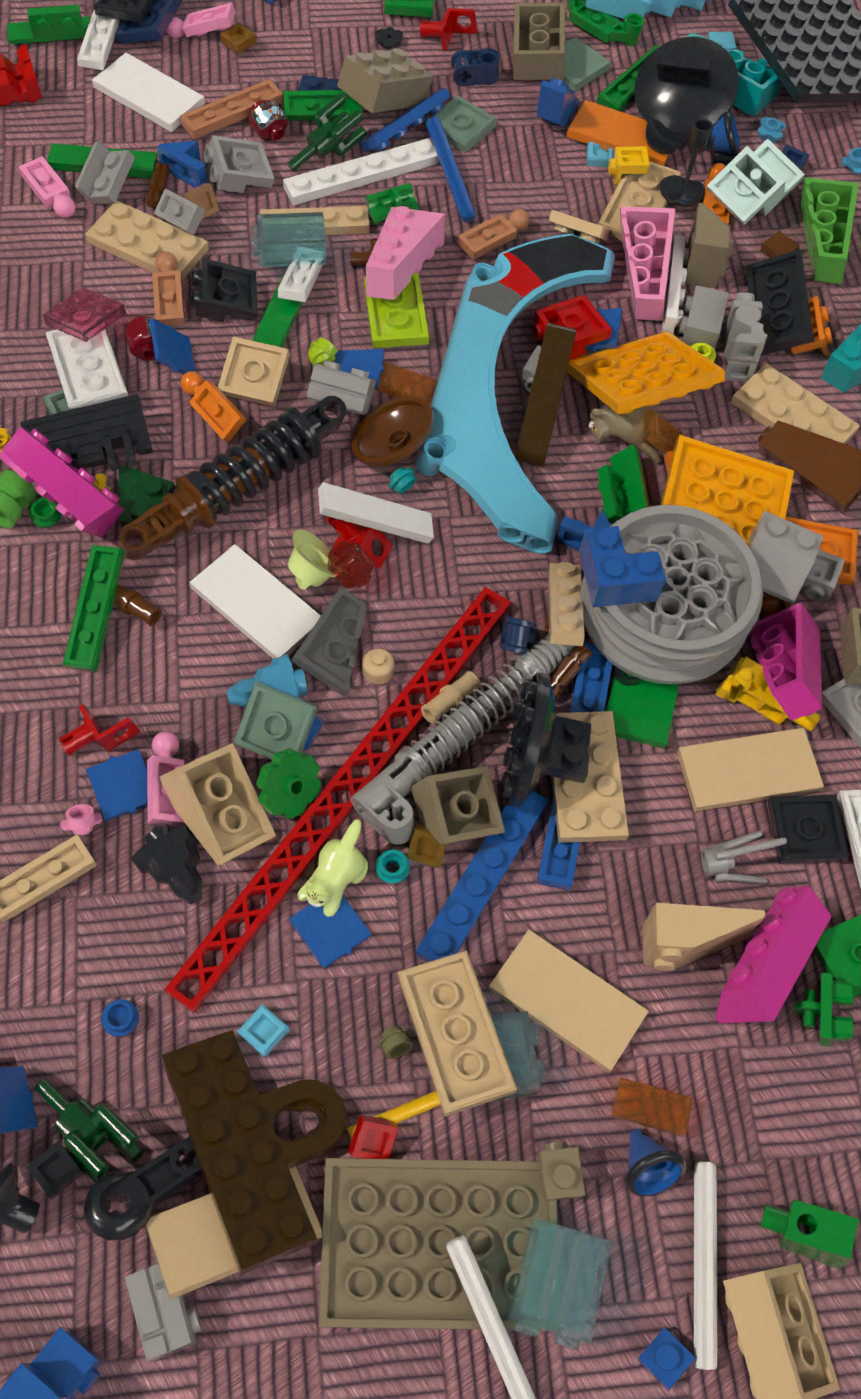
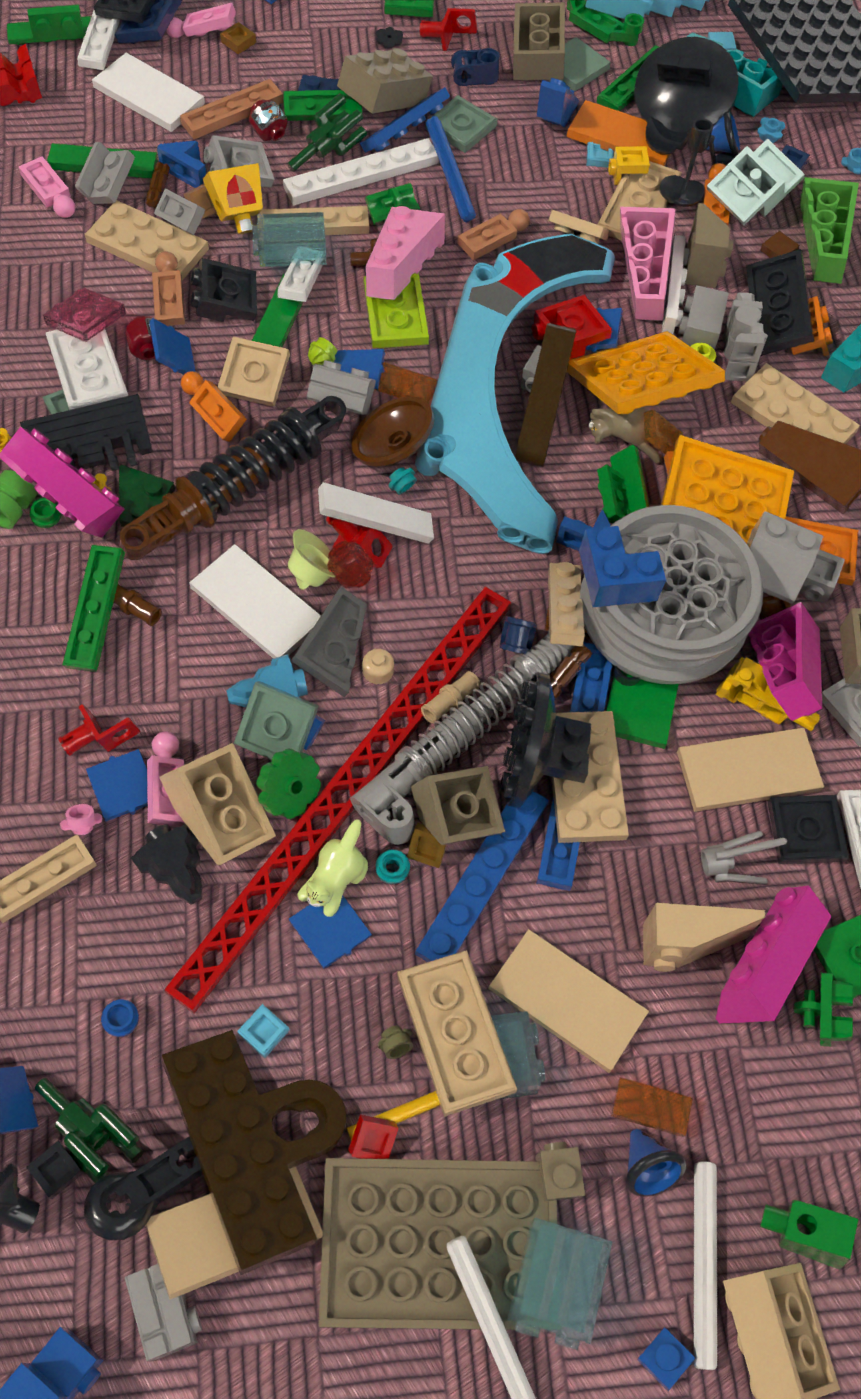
none -> yellow torso [203,163,263,234]

